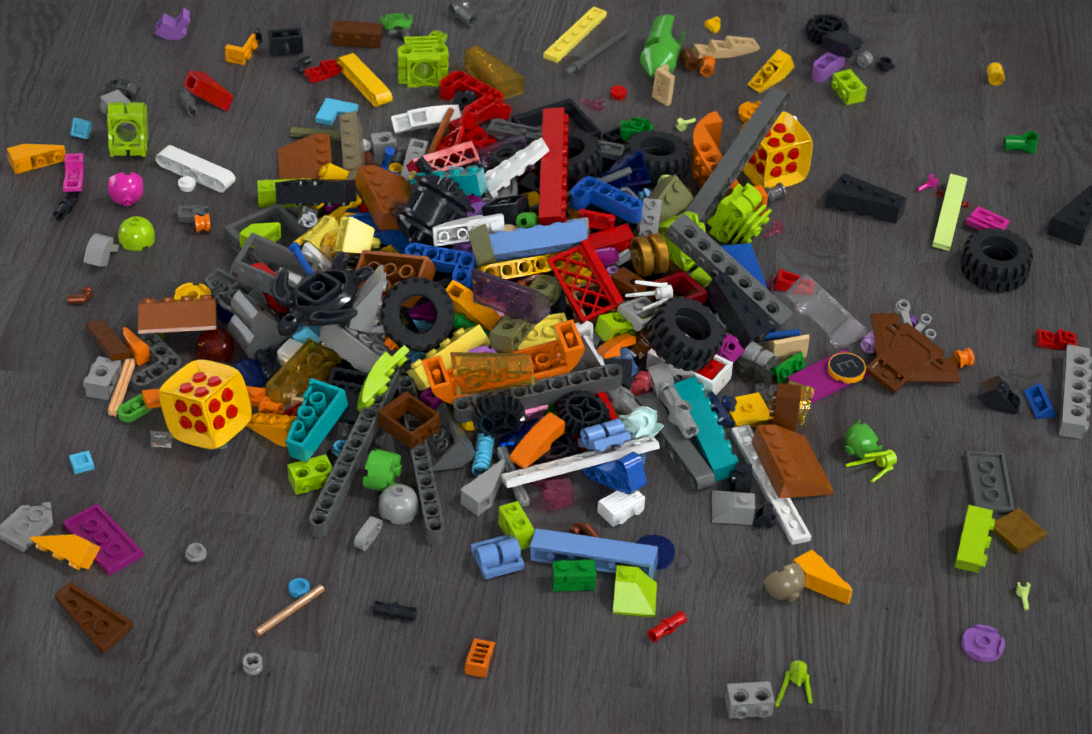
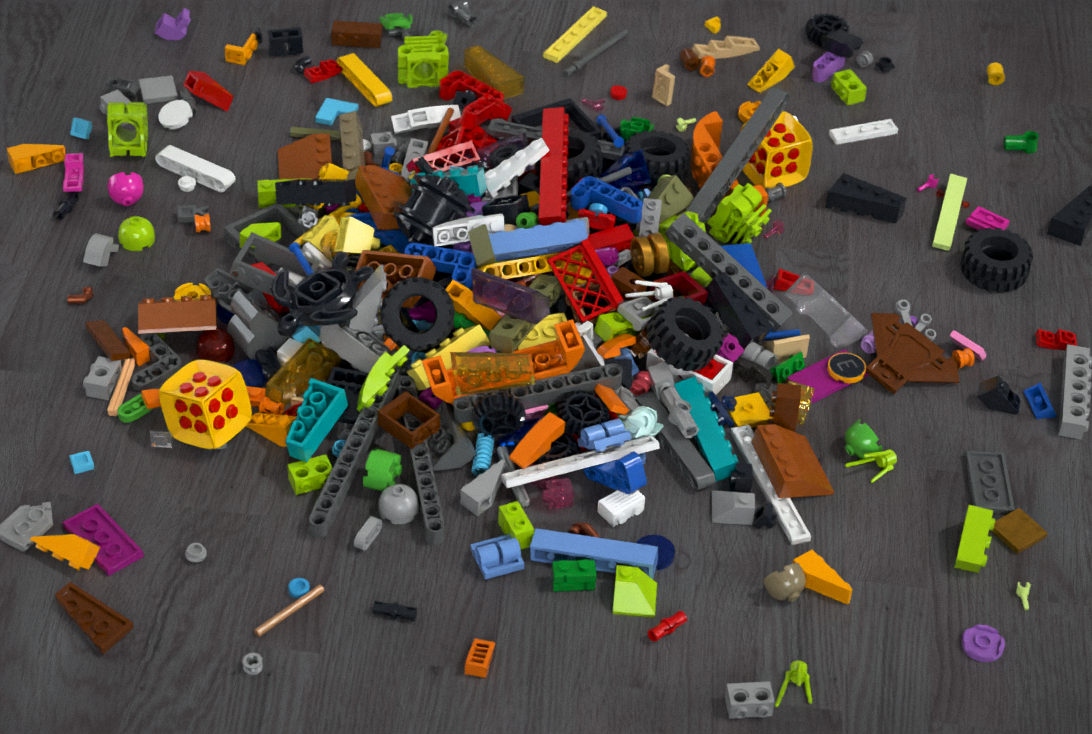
bright green piece [640,15,686,78] -> none
none -> light grey tile [139,75,178,104]
none -> white tile [158,100,192,129]
none -> dark azure tile [589,203,608,216]
none -> orange tile [594,384,629,416]
none -> blue bar [596,114,624,148]
none -> white tile [829,119,898,145]
none -> bright pink tile [949,330,986,361]

